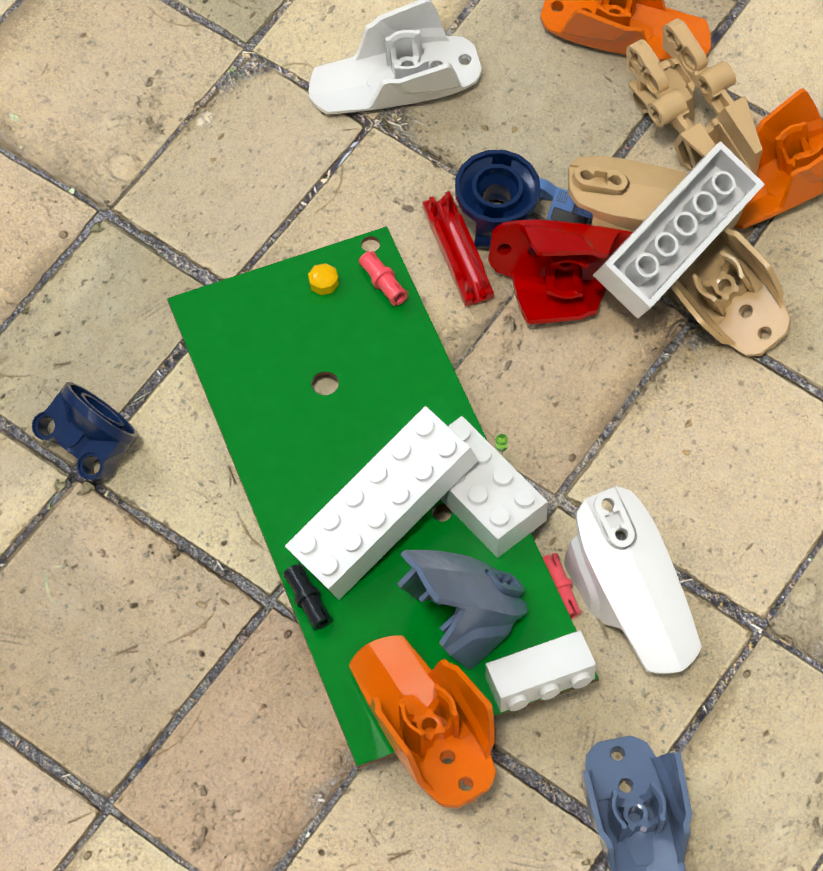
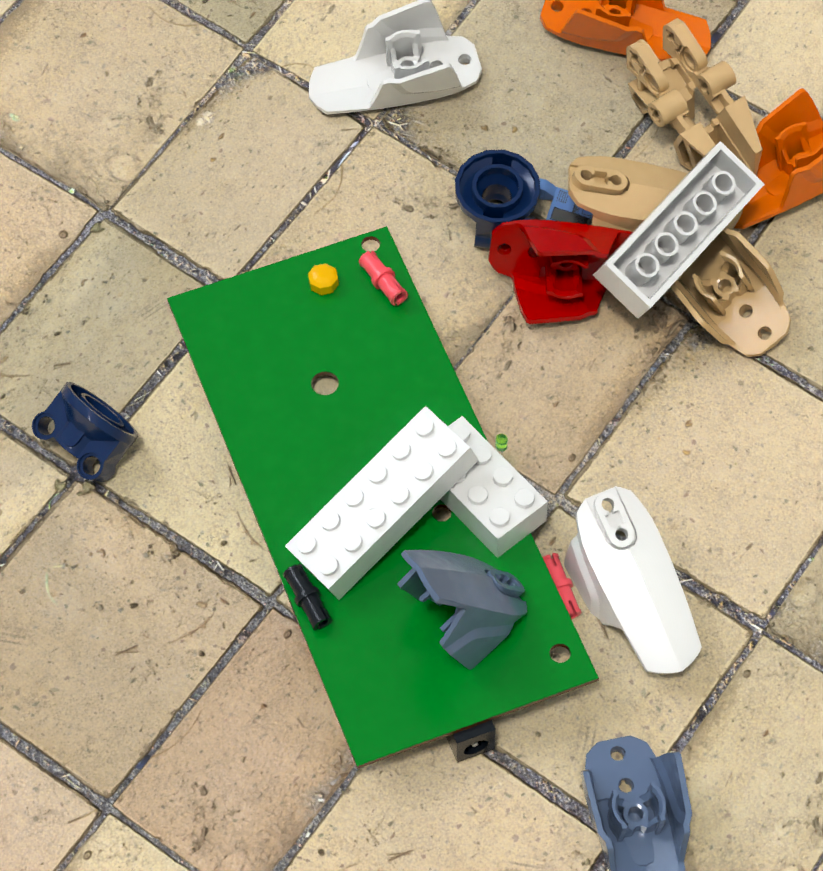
orange piece [349,635,496,809] -> none
red piece [422,191,494,307] -> none
white brick [486,630,596,713] -> none

